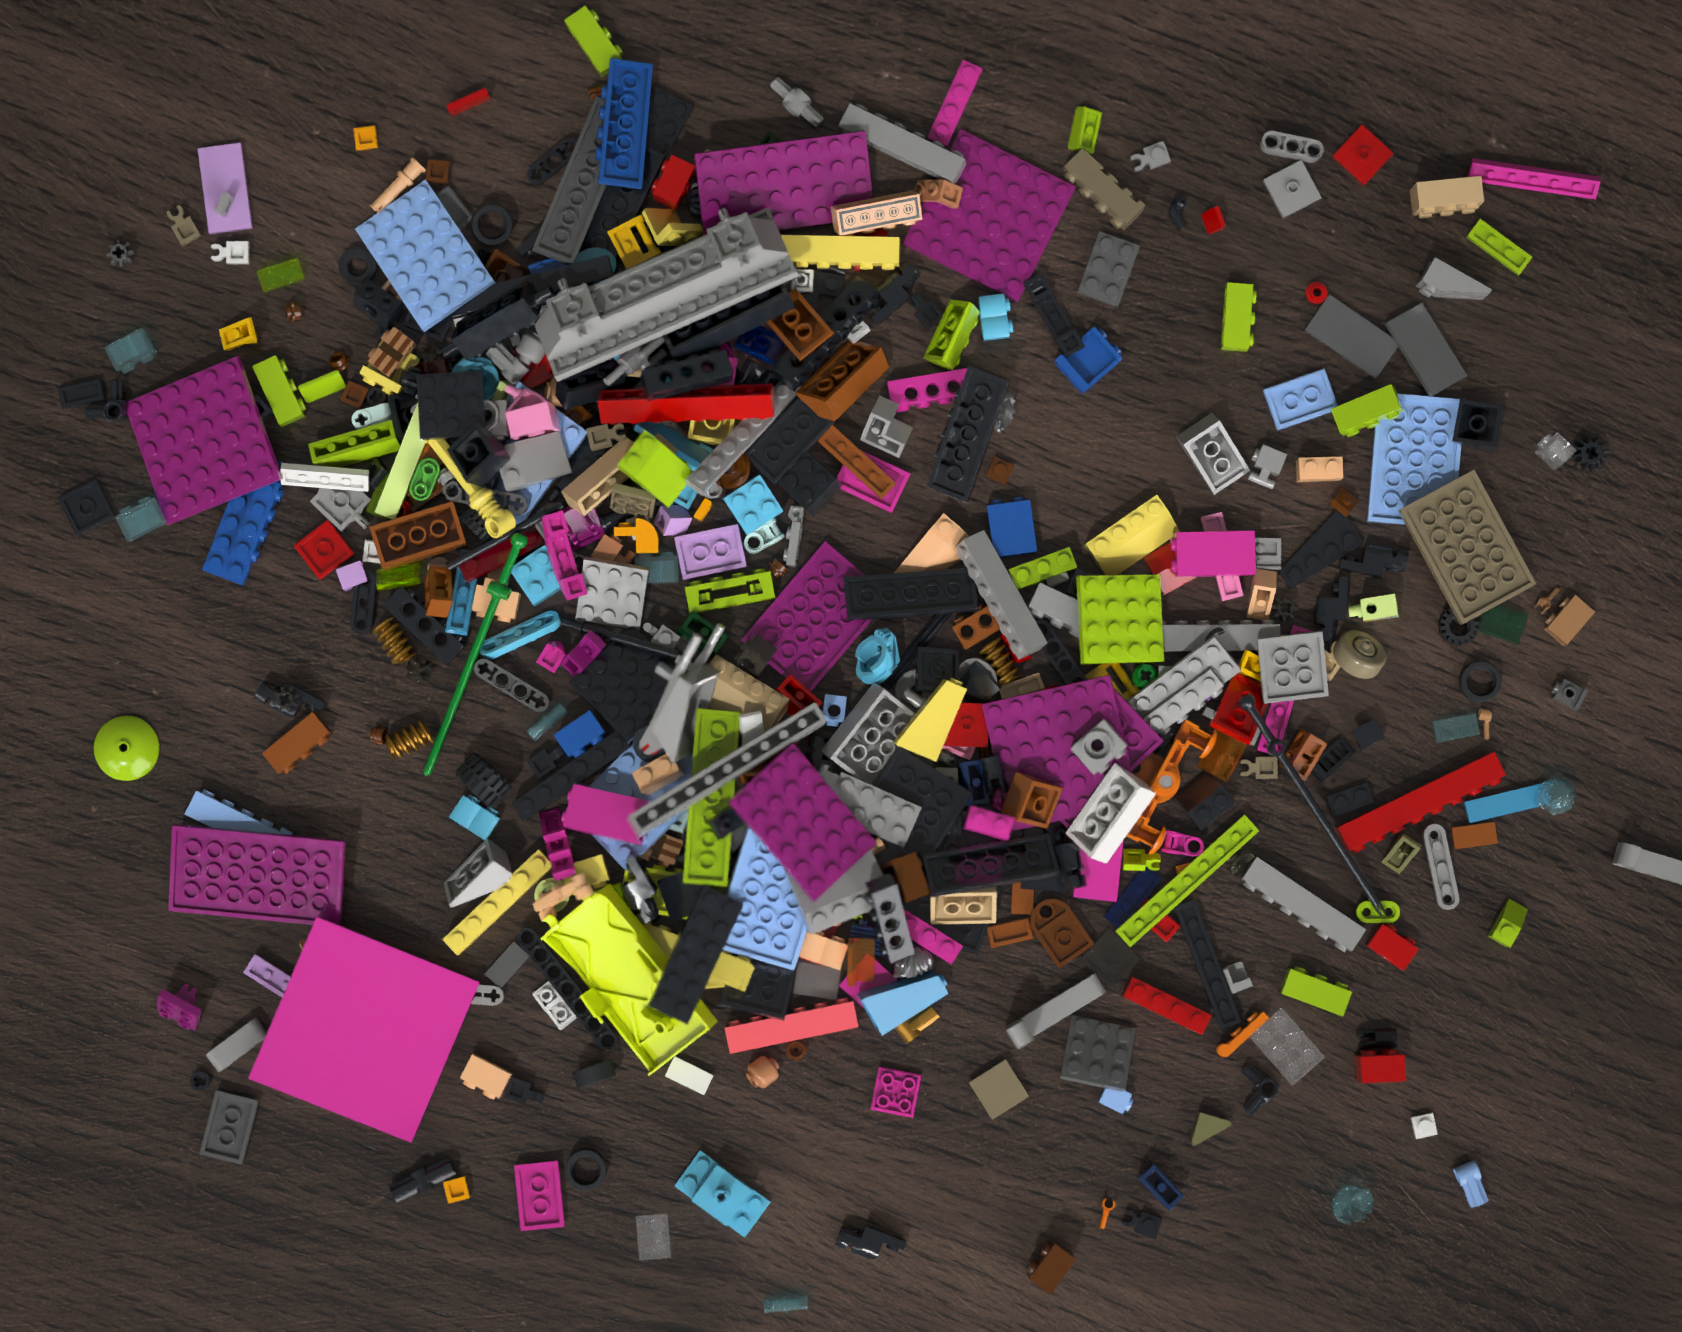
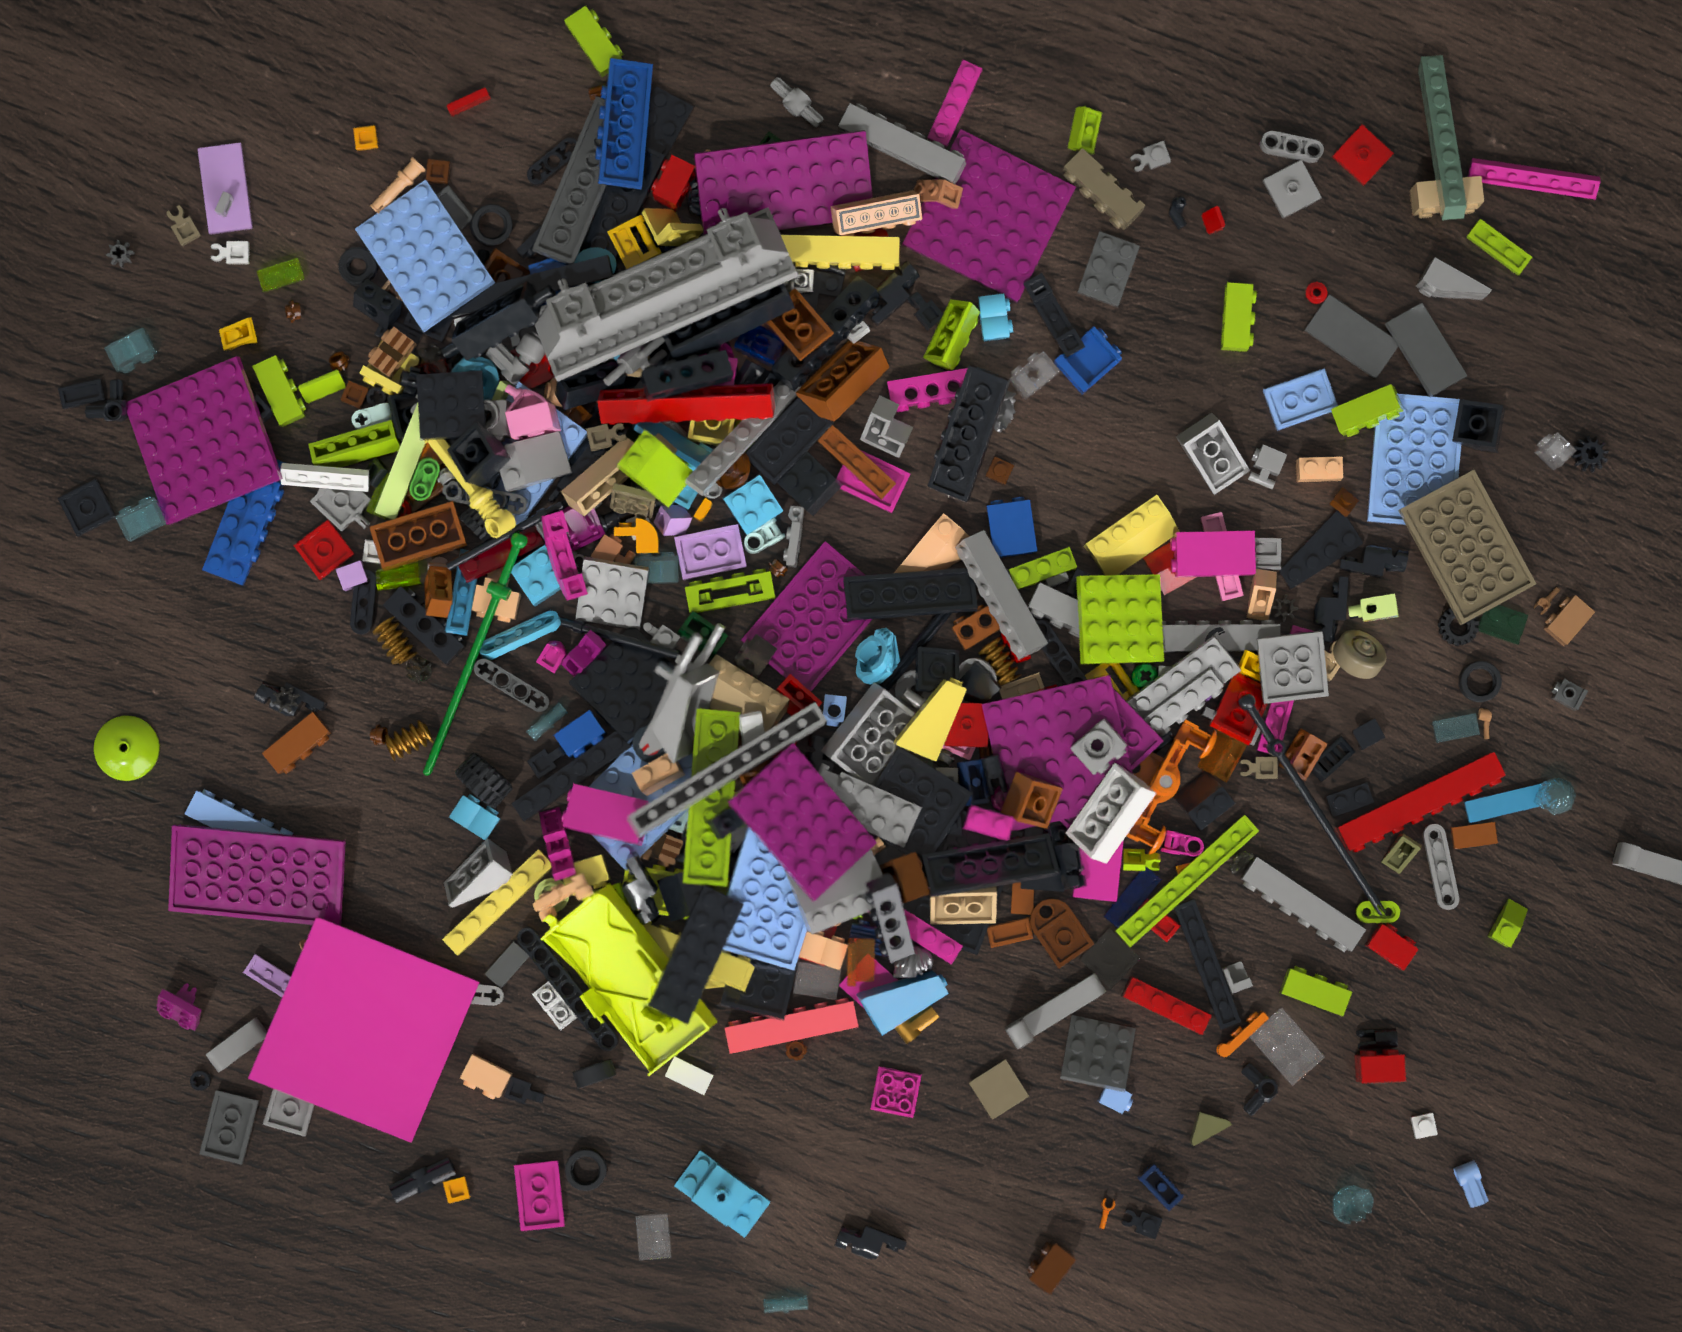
nougat head [746,1056,779,1088] -> none
none -> light grey plate [263,1088,315,1137]
none -> clear brick [1009,351,1060,400]
none -> sand green brick [1418,55,1467,220]

